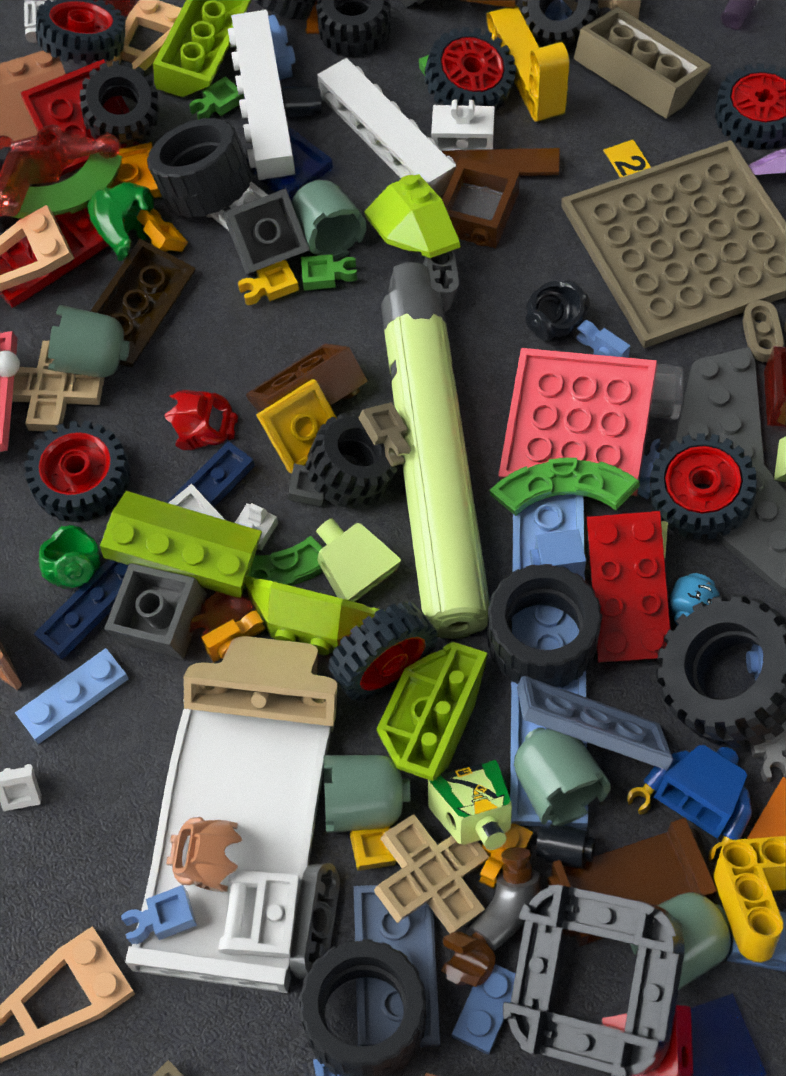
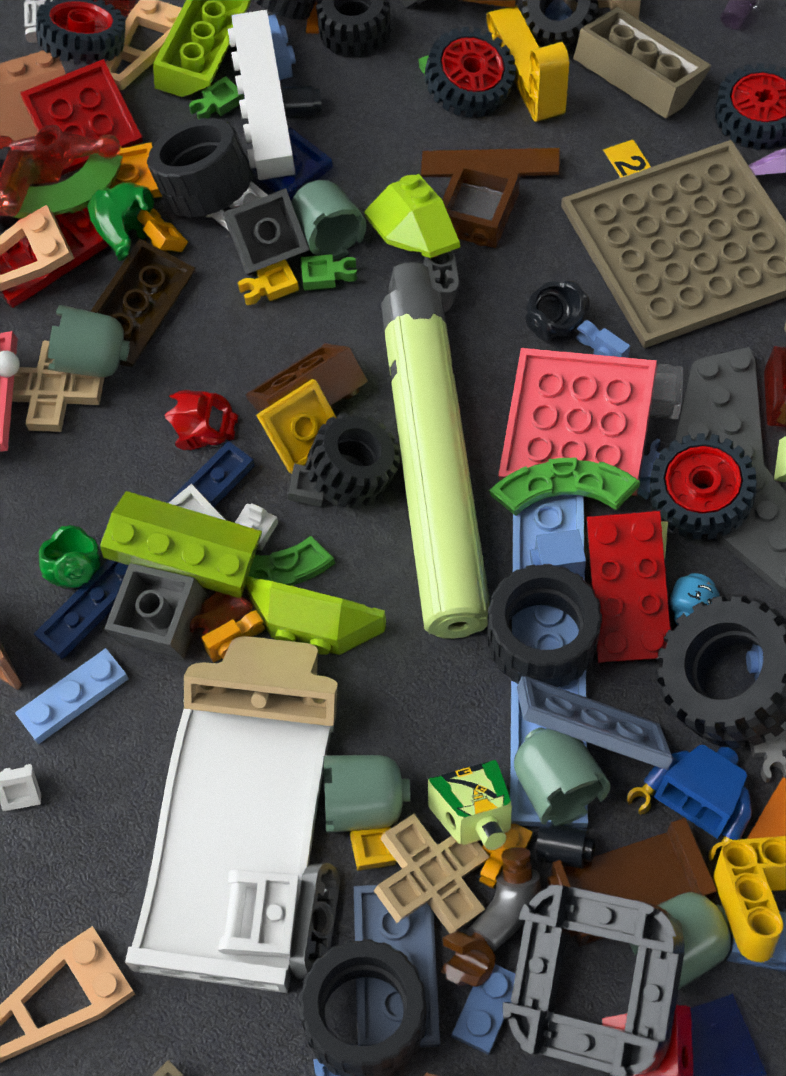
wheel [25,421,130,522] -> none
black tyre [80,61,159,149] -> none
medium blue plate [121,885,197,944] -> none
nougat helmet [166,817,242,892] -> none
yellowish green torso [316,518,401,602] -> none
white brick [317,58,456,197] -> none
black wheel [329,602,438,701] -> none
dark tan plate [359,402,411,467] -> none
lime wedge [377,642,487,781] -> none
white brick [431,99,494,151] -> none
dark tan plate [742,300,784,362] -> none

